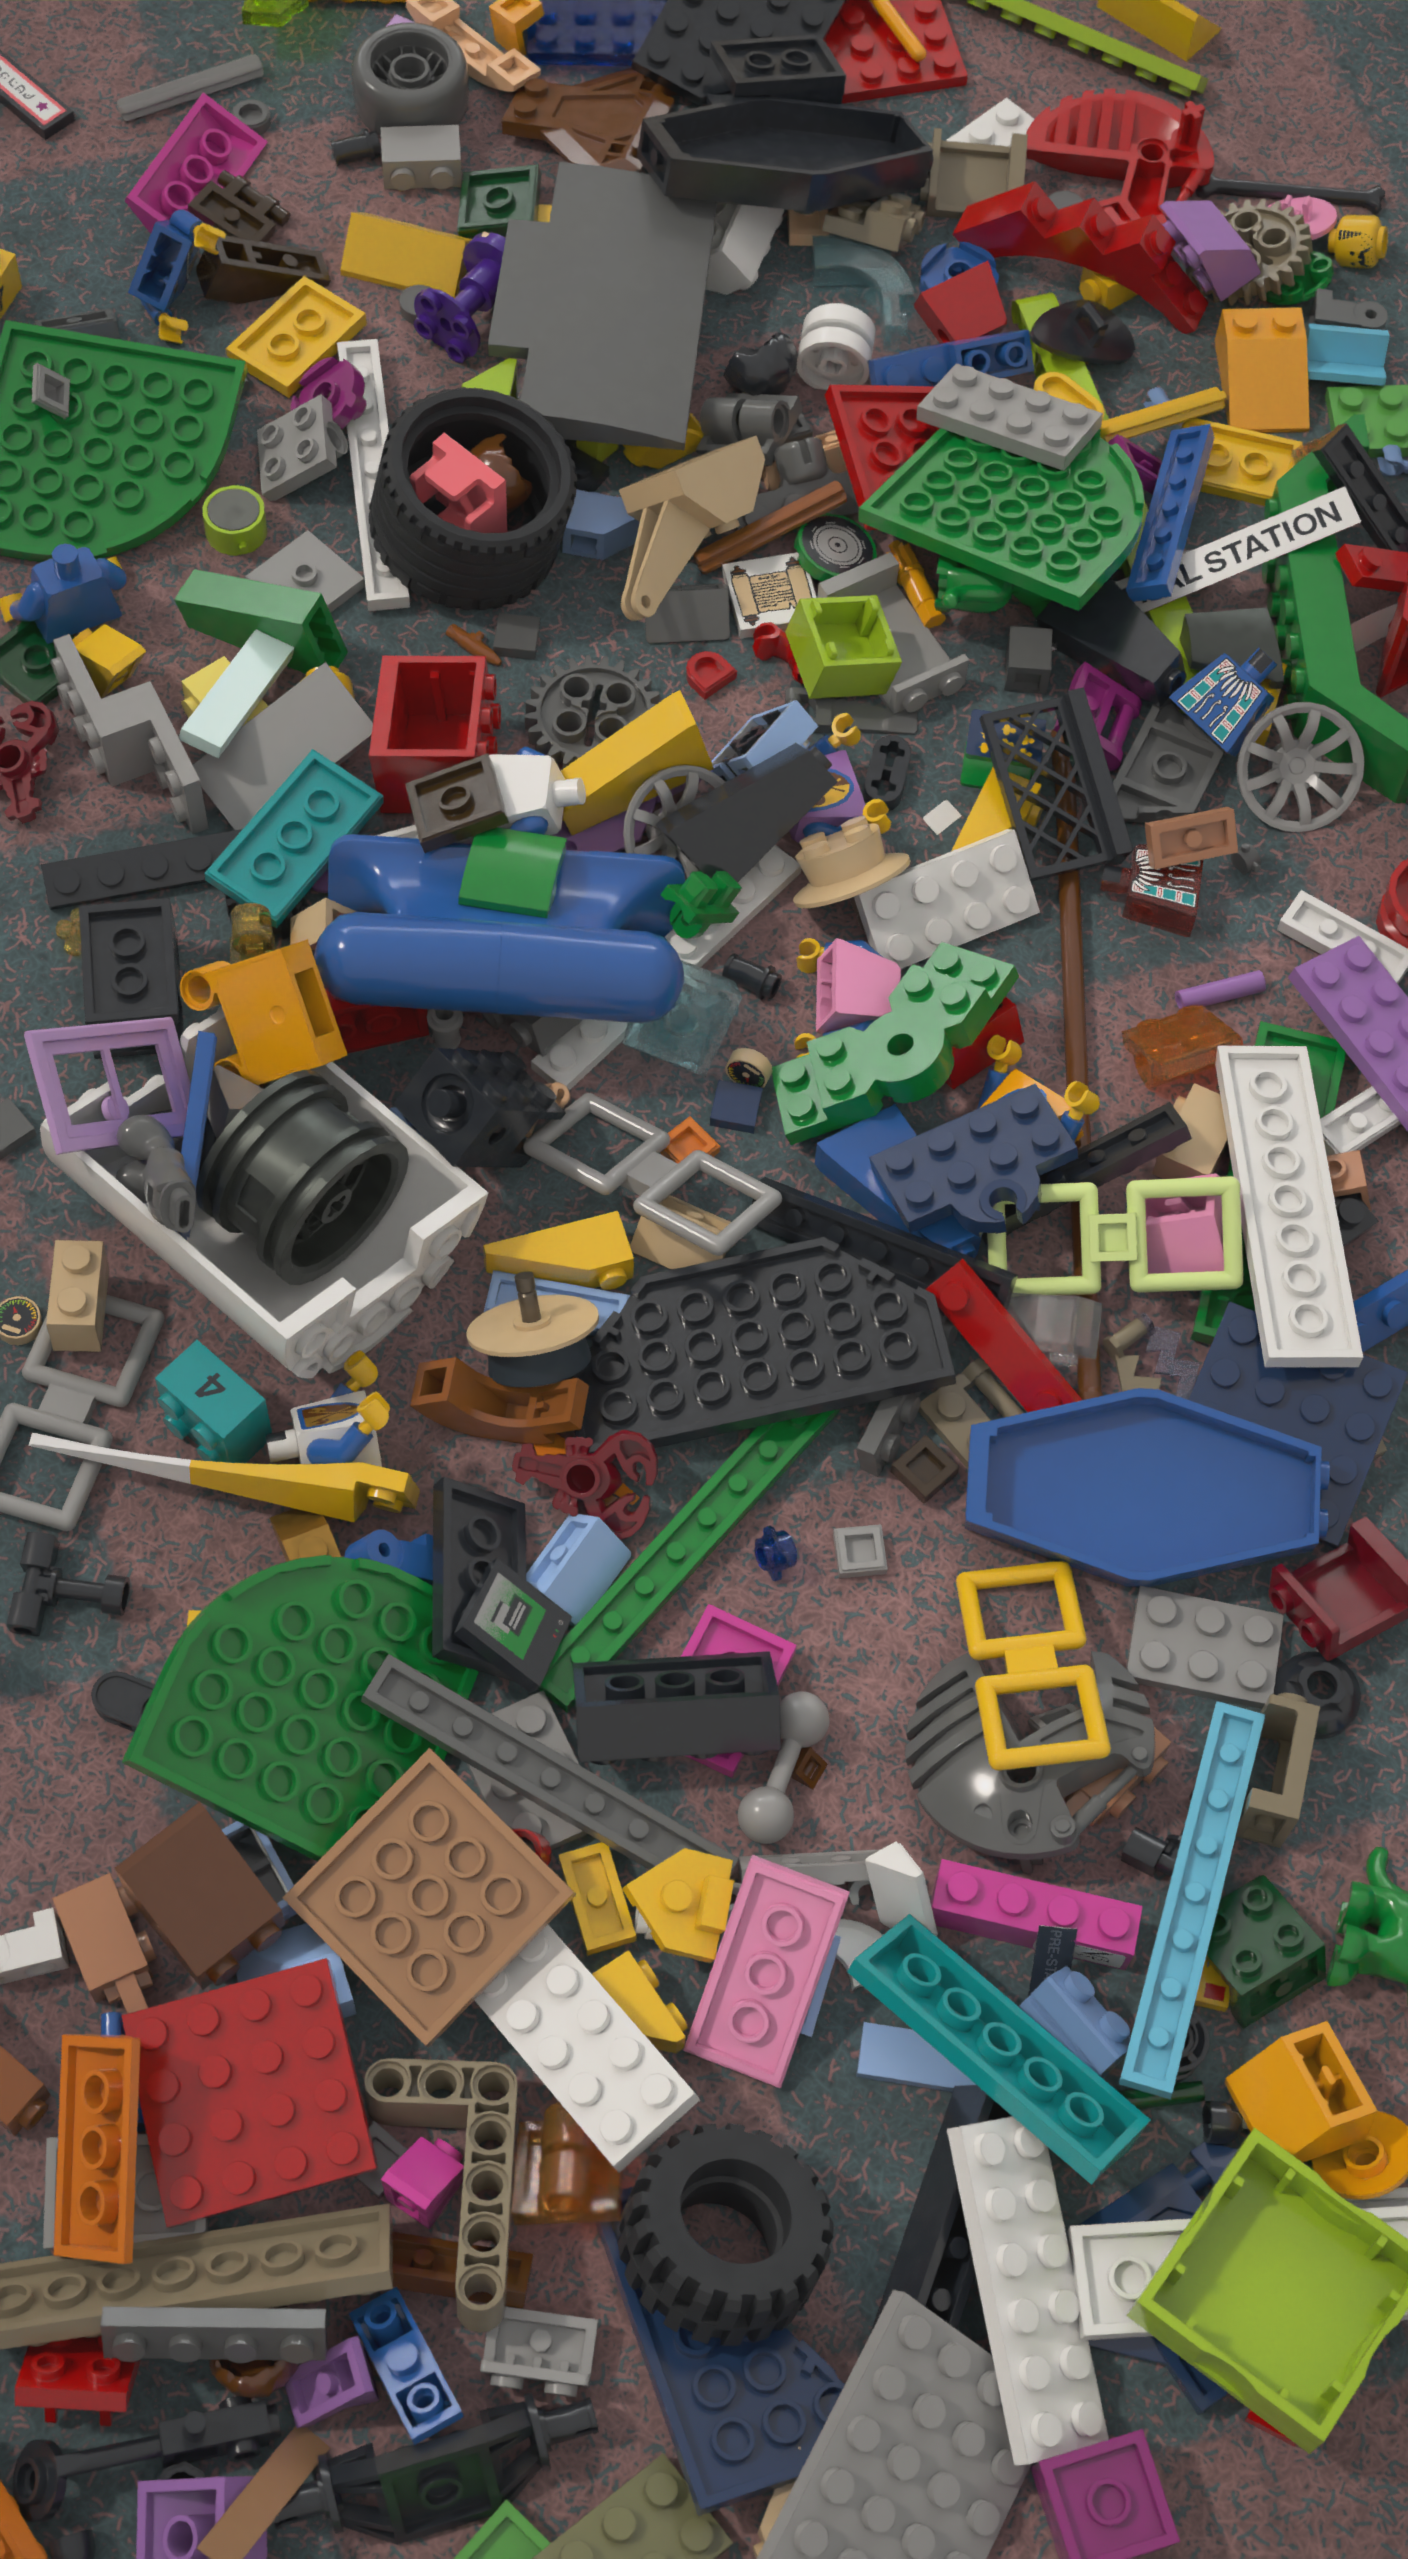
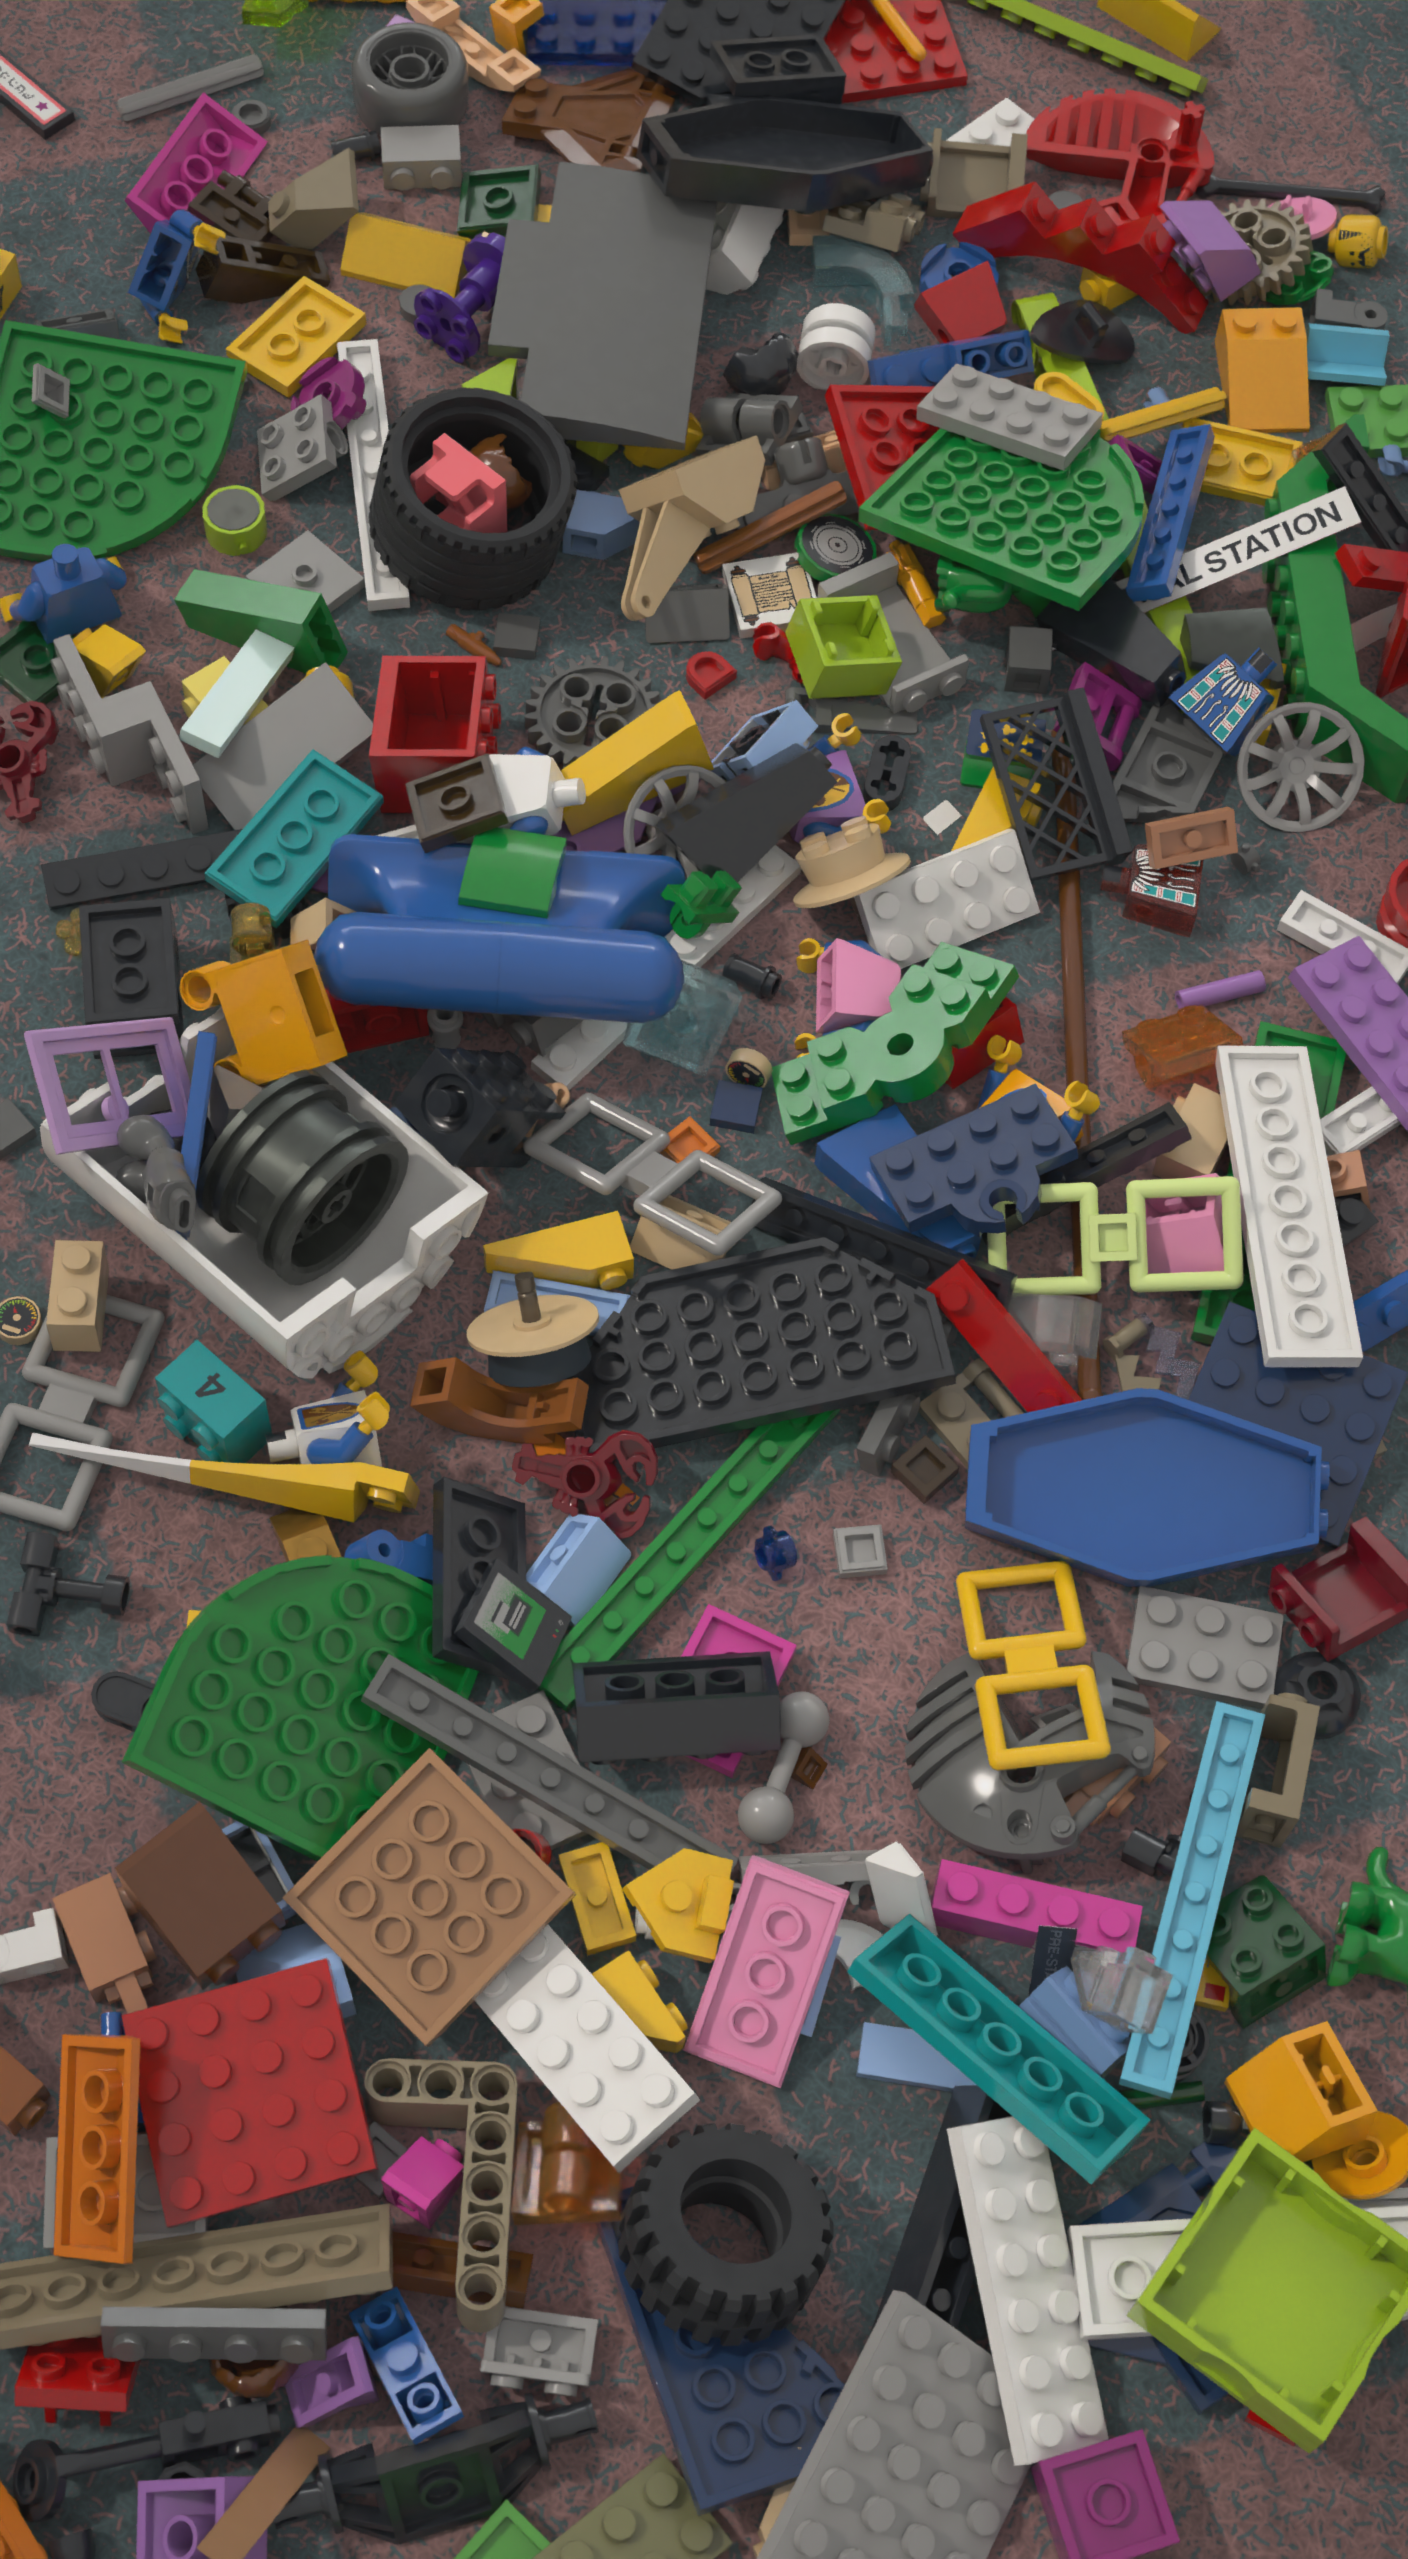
none -> dark tan slope [268,148,359,250]
none -> clear slope [1071,1946,1173,2034]

